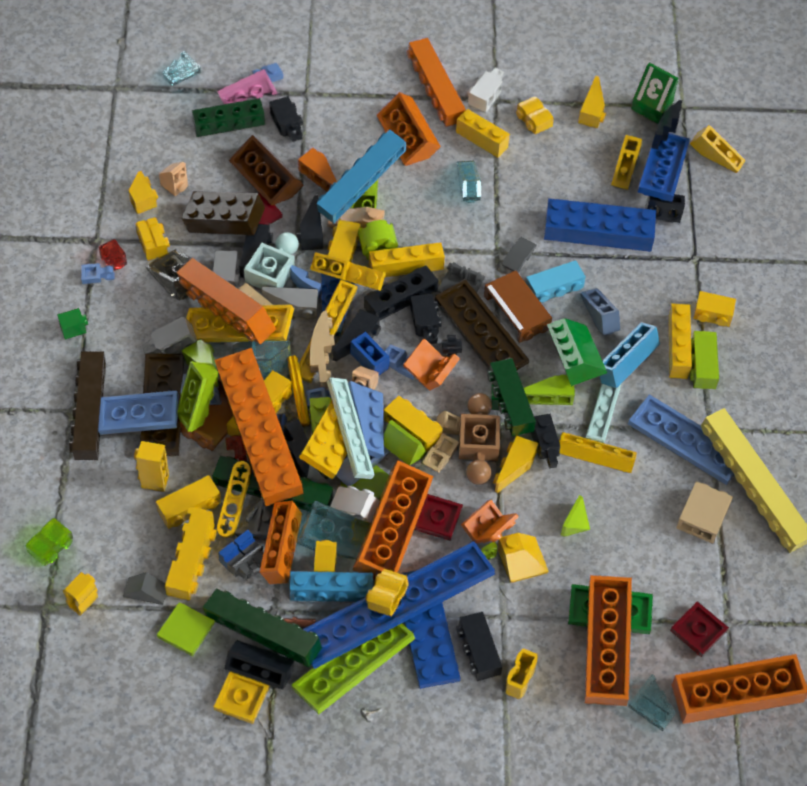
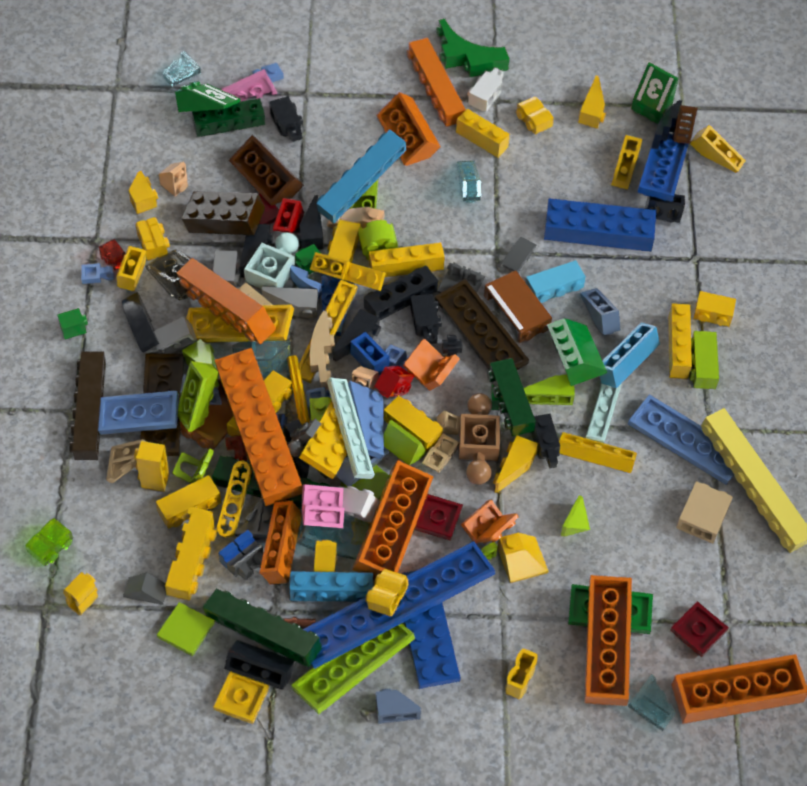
orange slope [298,148,337,192] -> none
black brick [456,611,503,681] -> none
none -> tan wing [106,439,146,483]
none -> yellow brick [117,246,146,291]
none -> black slope [122,292,160,353]
none -> lime piece [172,448,214,483]
none -> green slope [175,81,241,112]
none -> red slope [273,198,304,233]
none -> dark grey plate [288,419,321,457]
none -> green brick [295,244,321,275]
none -> bright pink slope [302,485,345,528]
none -> red brick [374,366,415,398]
none -> sand blue slope [375,688,421,724]
none -> green arch [436,19,510,78]
none -> reddish brown slope [672,105,698,144]

